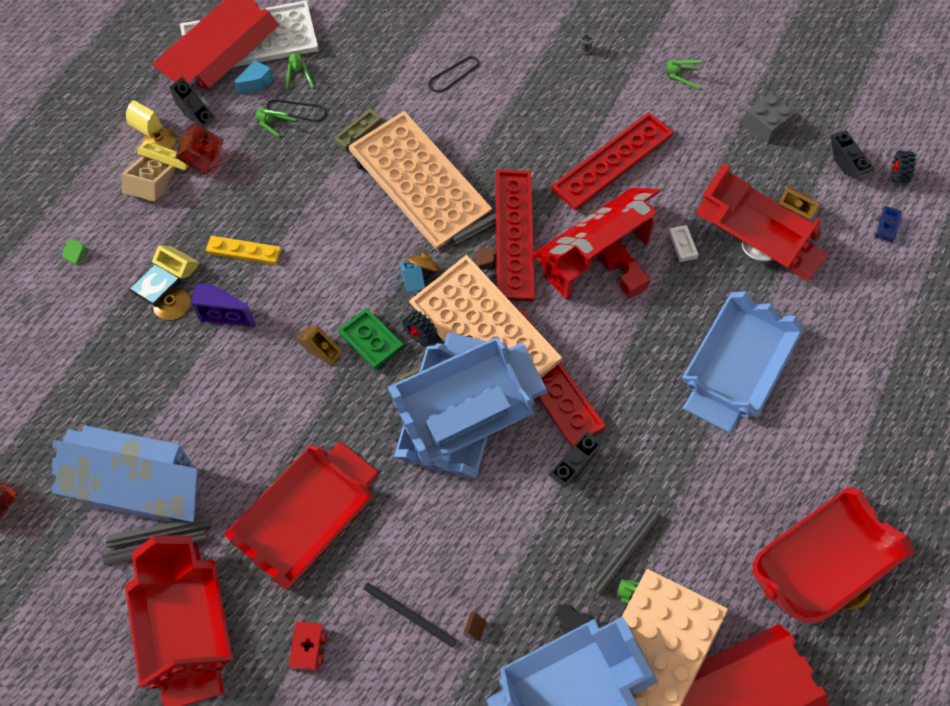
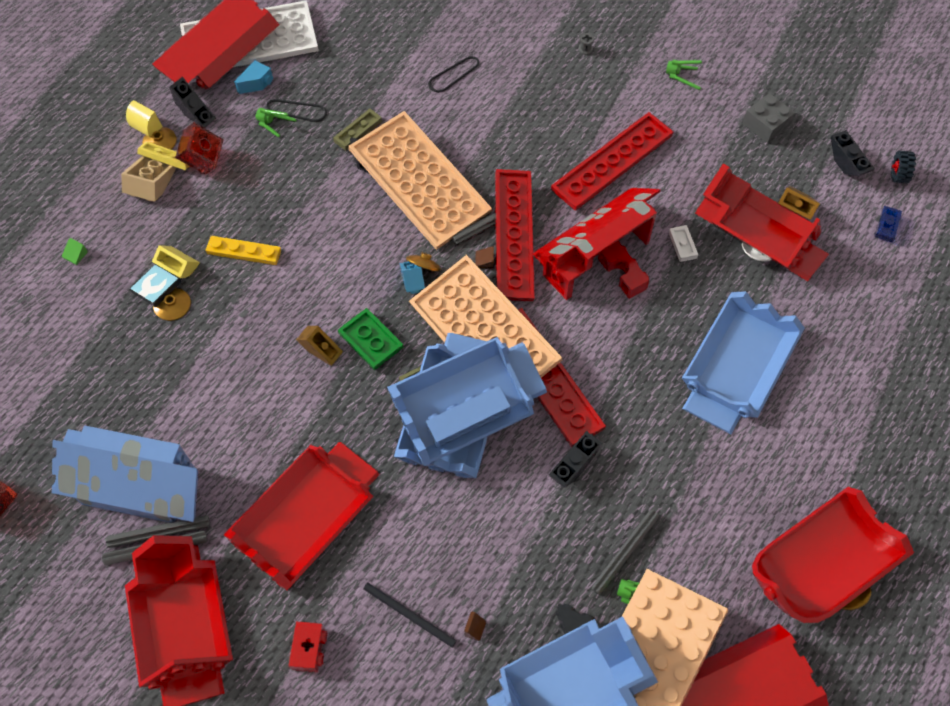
dark purple slope [191,283,256,327] -> none
bright green plant [285,53,314,89] -> none
black wheel [402,310,438,346] -> none

